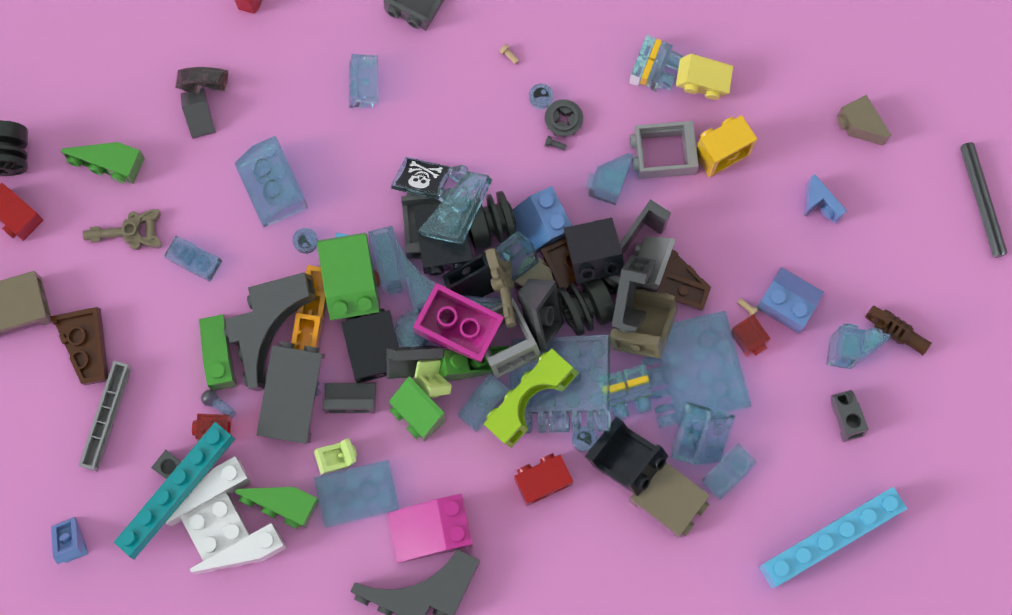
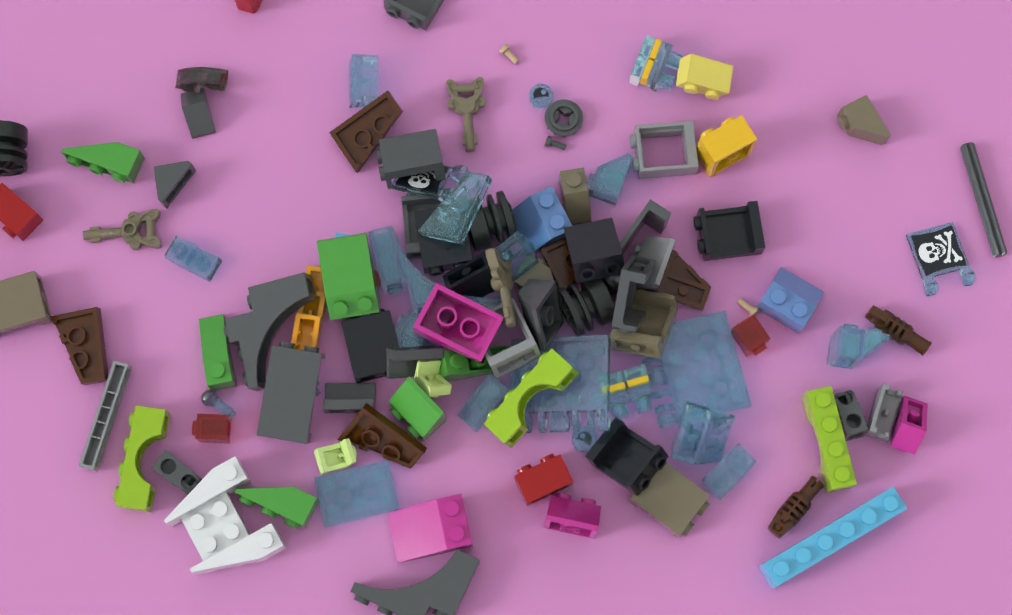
medium blue slope [51,517,88,564] -> none
teal plate [114,422,236,560] -> none
clear light blue slope [235,136,308,227] -> none
clear light blue tile [293,228,318,254] -> none
medium blue slope [804,174,847,223] -> none
none -> lime arch [113,405,170,513]
none -> dark grey slope [154,161,196,209]
none -> reddish brown wing [329,91,403,173]
none -> reddish brown wing [337,403,427,469]
none -> dark grey panel [376,129,446,189]
none -> dark tan piece [446,77,486,152]
none -> dark pink slope [544,493,601,539]
none -> dark tan slope [559,167,592,225]
none -> black panel [693,201,765,261]
none -> reddish brown hinge [768,476,824,539]
none -> lime arch [802,386,857,493]
none -> light grey hinge [865,383,903,443]
none -> dark pink slope [891,396,928,454]
none -> flag [906,222,976,296]

